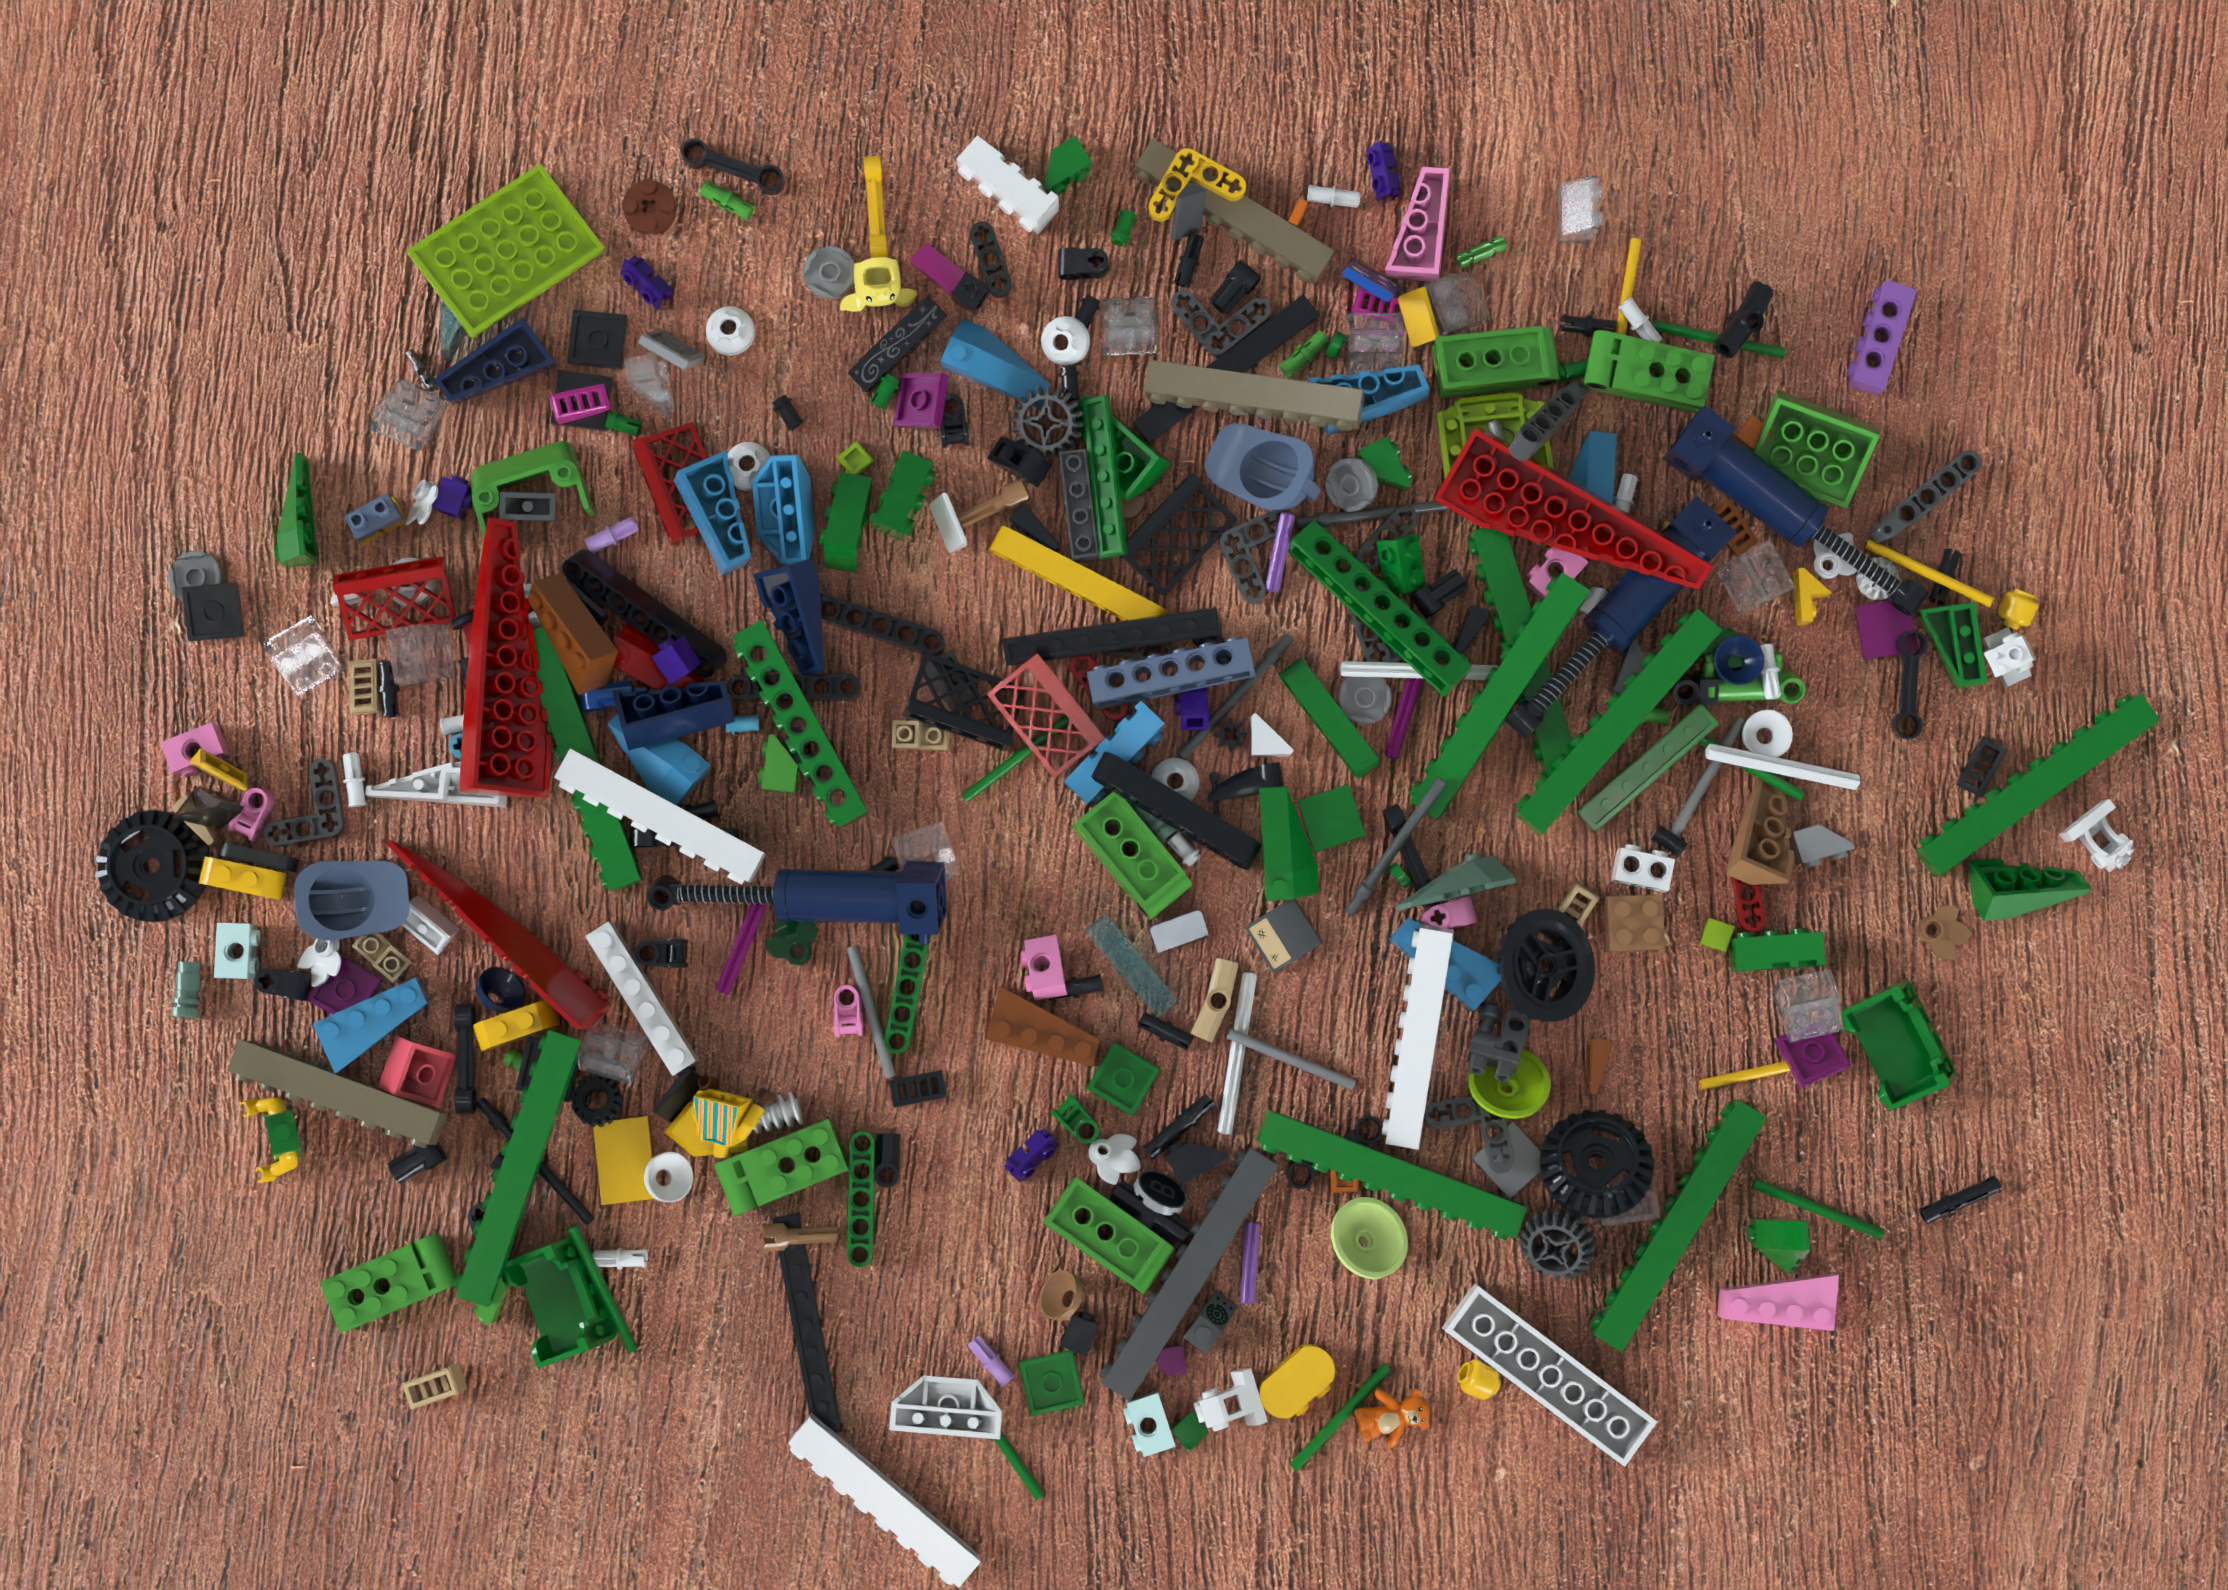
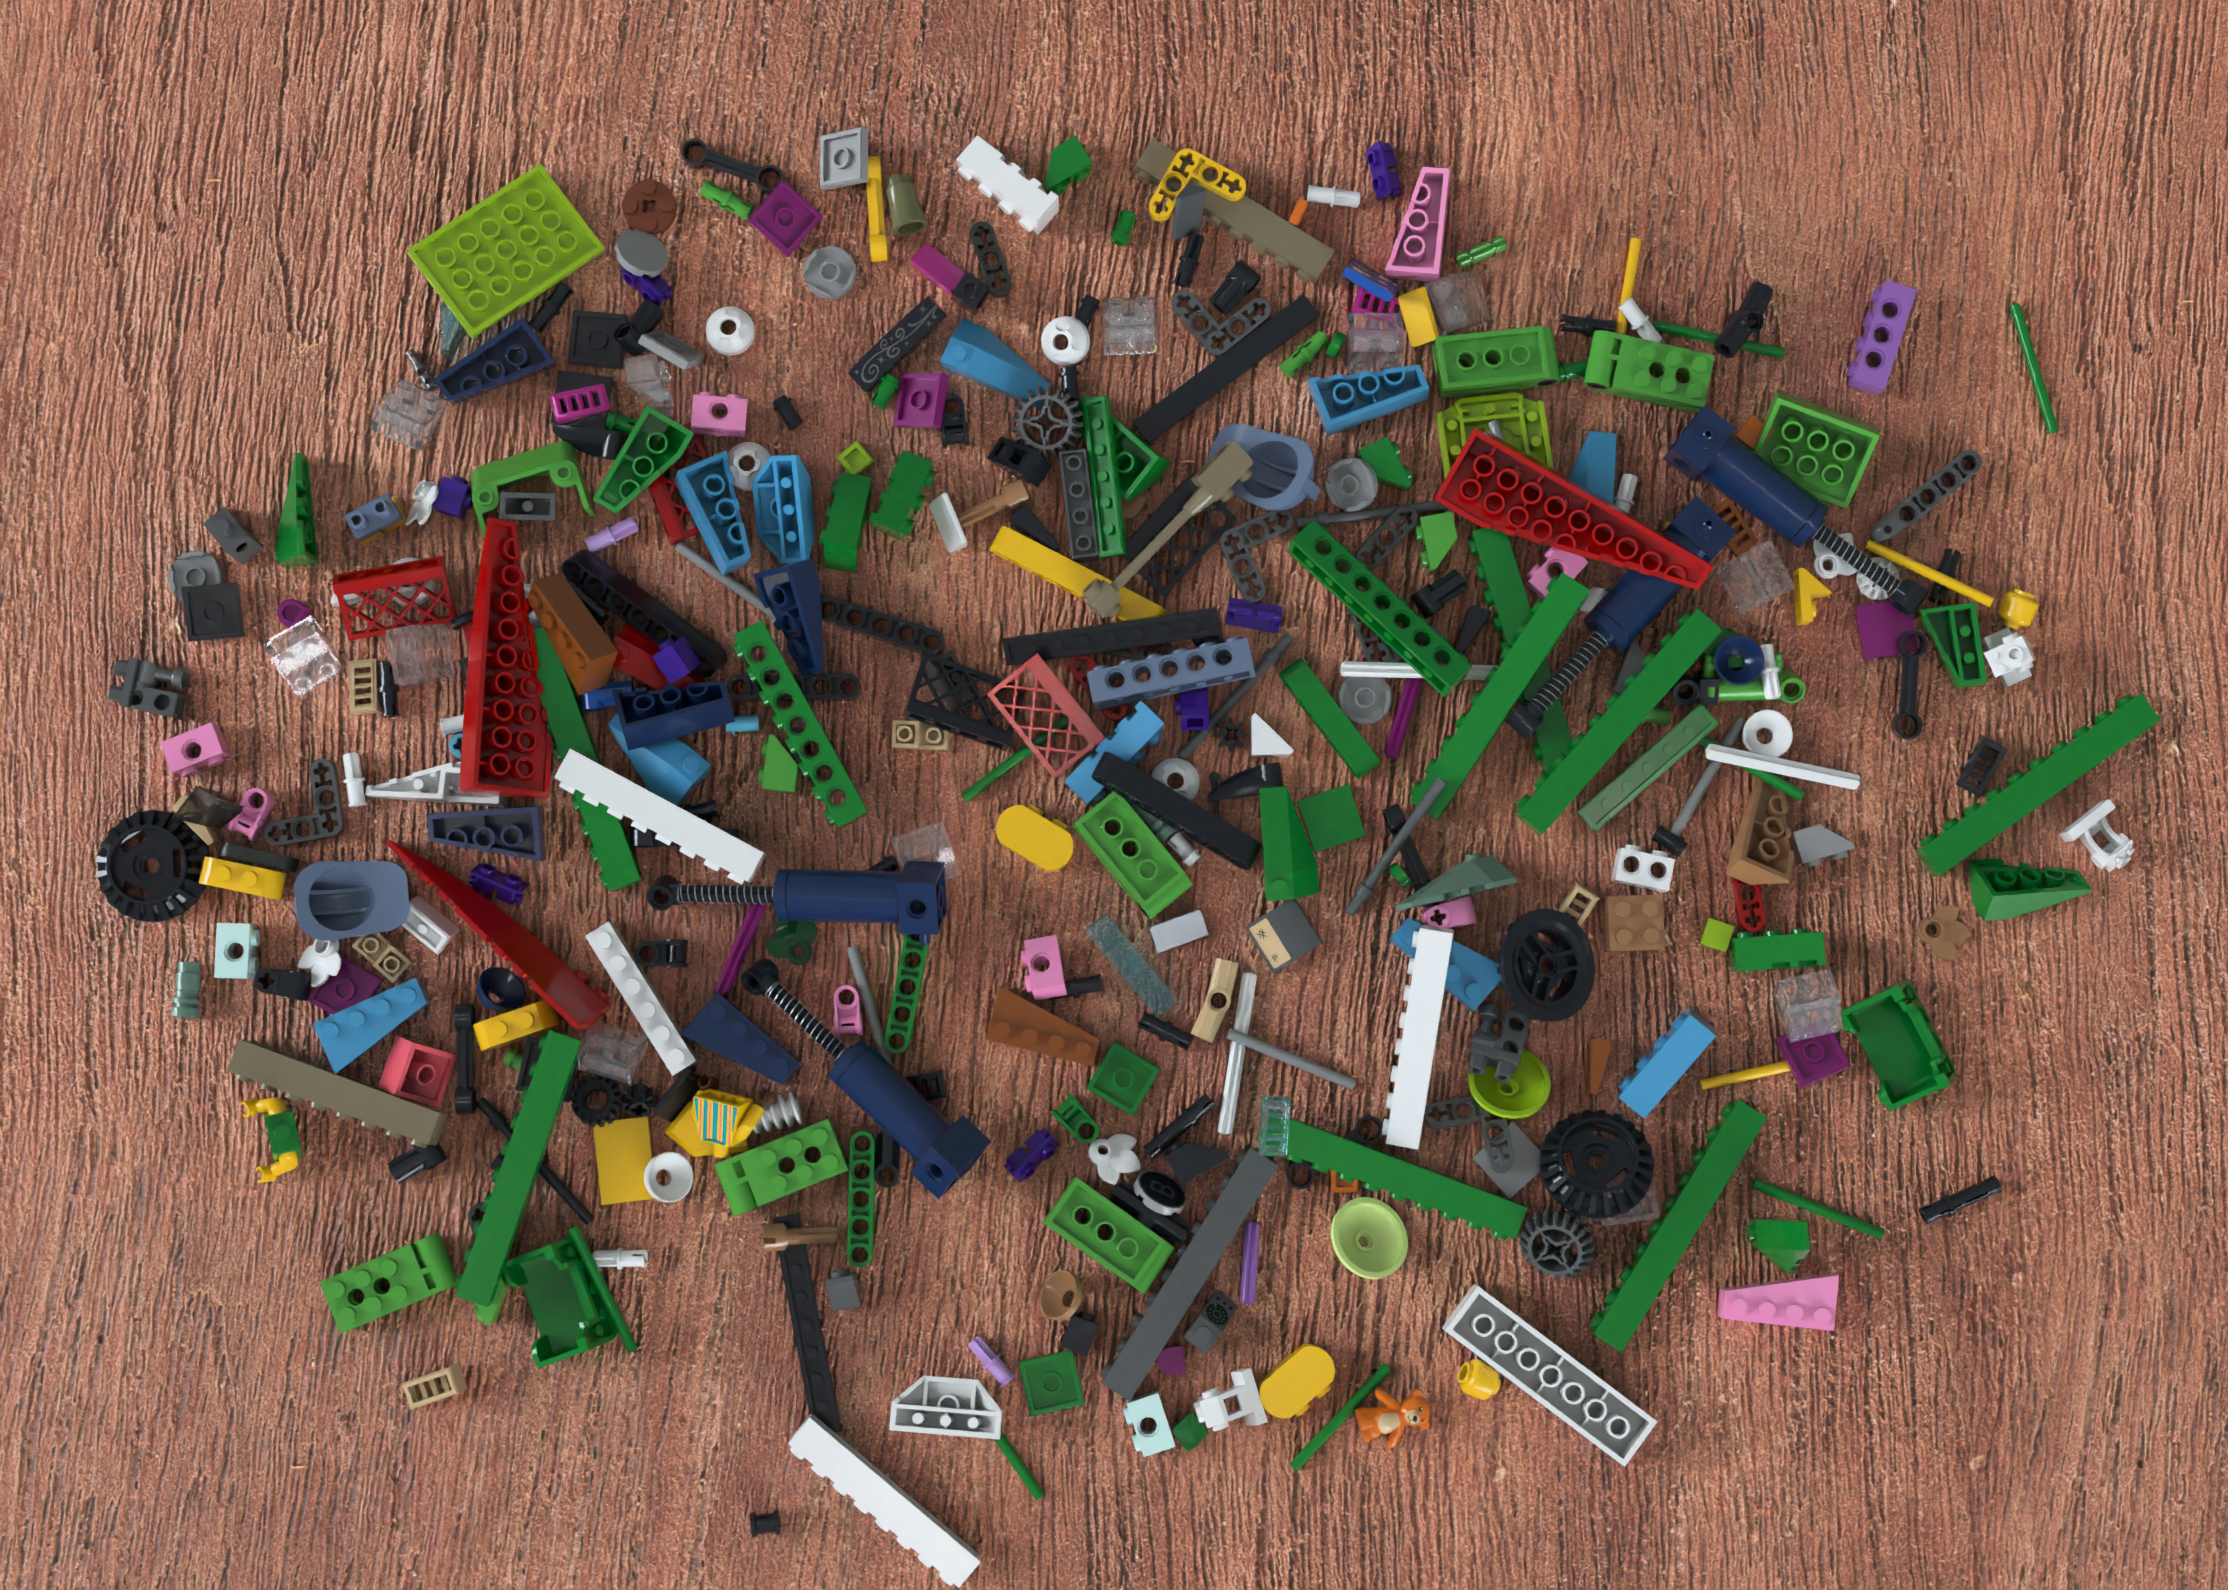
yellow slope [190,748,248,792] -> none
light yellow piece [840,257,917,312] -> none
black piece [1058,248,1109,280] -> none
dark tan brick [1144,360,1365,431] -> none
medium lavender axle [1265,512,1295,592] -> none
green bracket [1377,534,1425,594] -> none
dark grey piece [1508,380,1589,461] -> none
clear slope [1557,175,1603,243] -> none
none -> dark grey hips [108,657,189,720]
none -> dark grey torso [203,507,264,565]
none -> magenta tile [277,599,312,632]
none -> dark blue wedge [427,805,546,861]
none -> dark purple hinge [469,863,529,905]
none -> black pin [528,281,574,334]
none -> black piece [552,424,628,460]
none -> green wedge [592,405,695,514]
none -> black piece [613,300,664,357]
none -> light grey tile [614,230,668,277]
none -> black gear [622,1083,656,1118]
none -> light grey piece [675,541,776,621]
none -> dark blue wedge [681,992,803,1085]
none -> bright pink brick [691,392,748,438]
none -> dark blue piece [741,958,991,1199]
none -> magenta tile [747,180,823,257]
none -> black bush [750,1510,781,1538]
none -> light grey tile [820,127,868,190]
none -> dark grey slope [825,1268,862,1311]
none -> olive plant [885,173,929,236]
none -> yellow brick [996,804,1074,872]
none -> dark tan bar [1082,440,1254,619]
none -> dark purple hinge [1225,597,1283,633]
none -> clear light blue slope [1259,1096,1291,1157]
none -> bright green slope [1414,511,1457,574]
none -> dark azure wedge [1618,1005,1716,1118]
none -> green piece [2009,303,2059,434]

